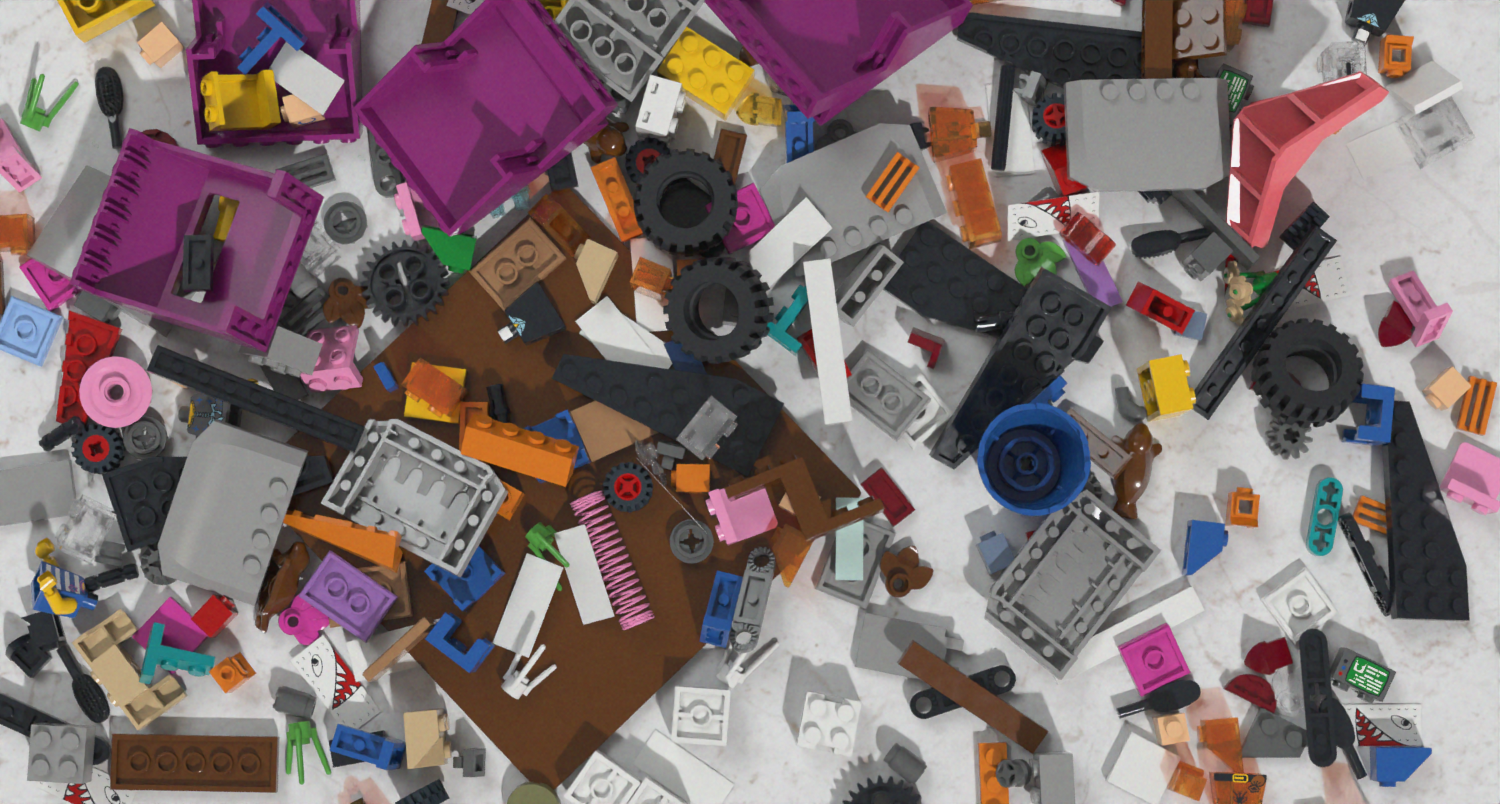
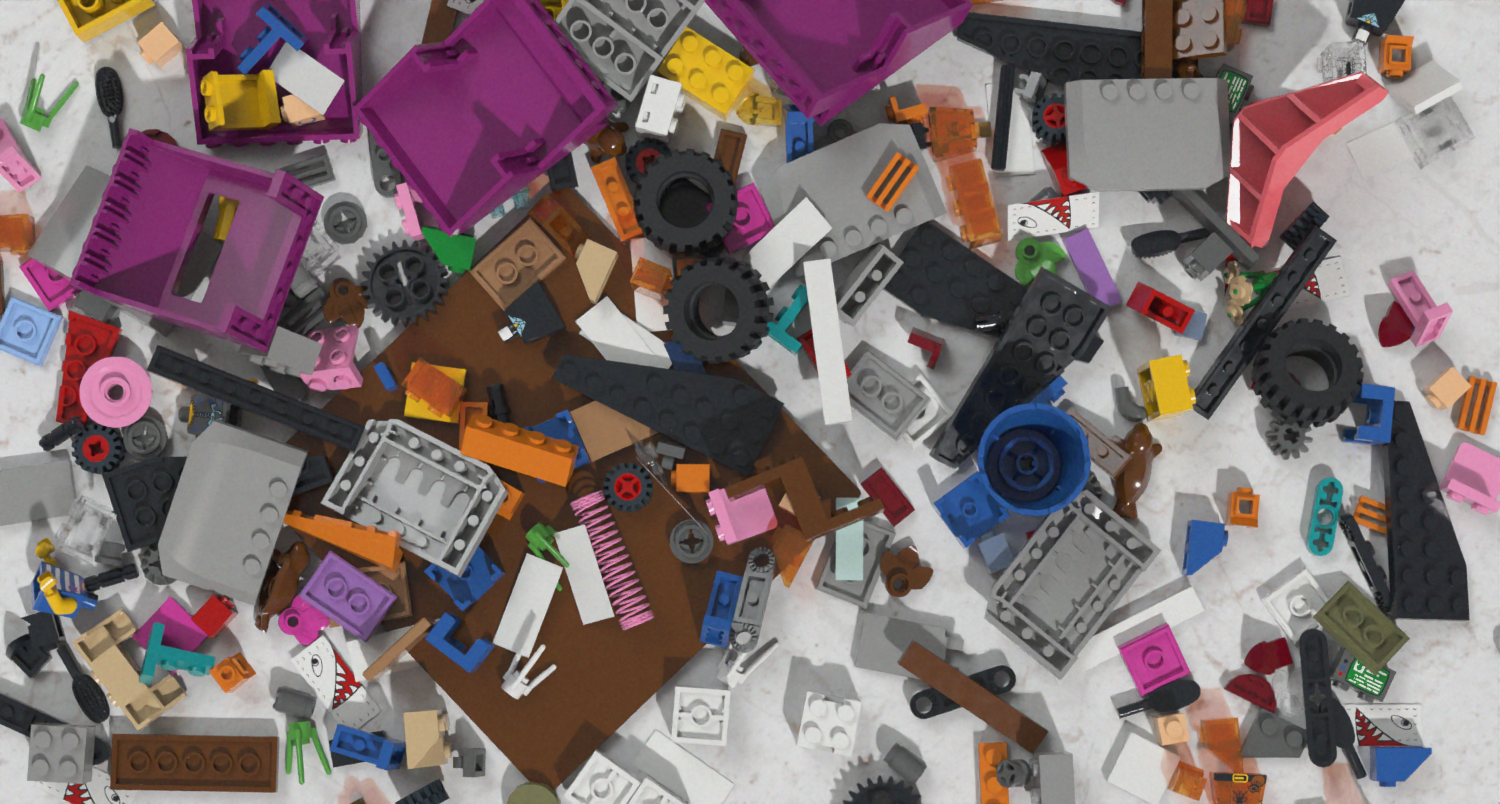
black plate [182,235,214,292] -> none
clear piece [676,396,738,460] -> none
clear red axle [1059,212,1116,266] -> none
none -> orange bracket [885,95,928,125]
none -> blue panel [931,471,1010,549]
none -> olive tile [1313,581,1410,676]

